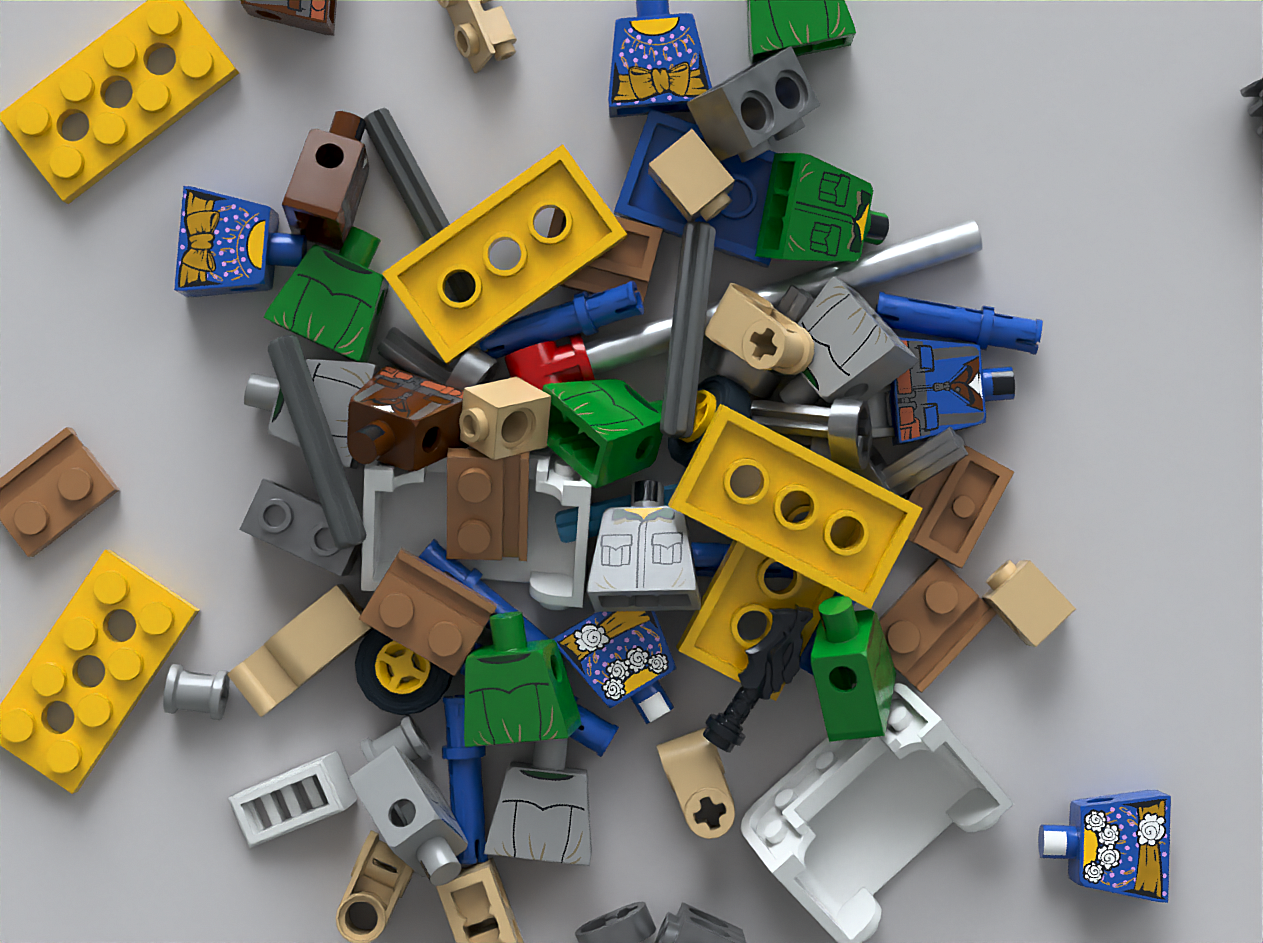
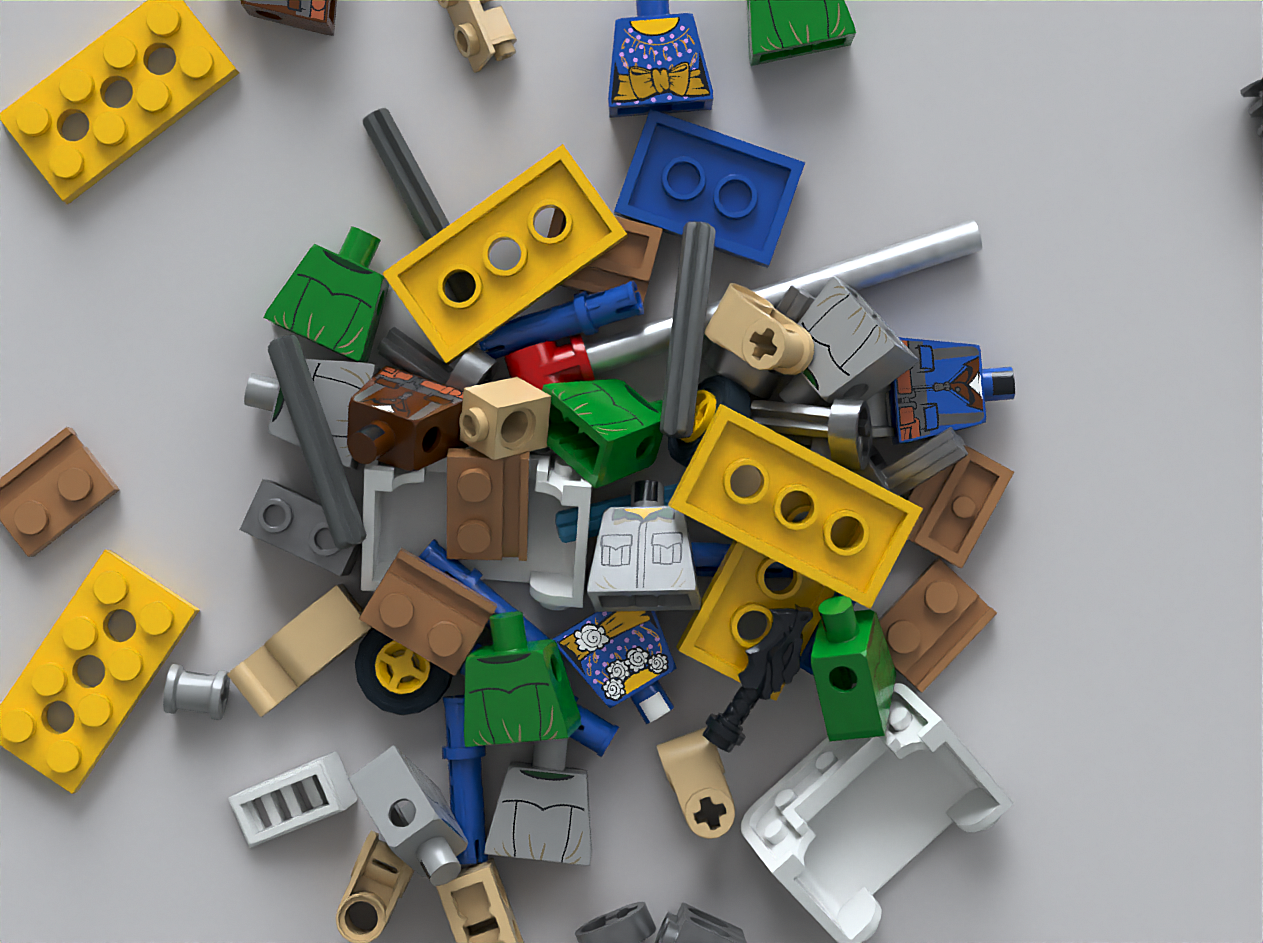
torso [174,186,307,297] -> none
torso [282,111,369,250] -> none
light grey bush [360,714,433,763] -> none
tan brick [648,129,735,222] -> none
flat silver brick [687,46,820,163] -> none
green torso [755,153,889,262] -> none
blue pin [875,291,1043,355] -> none
tan brick [981,560,1076,647] -> none
torso [1038,790,1171,903] -> none

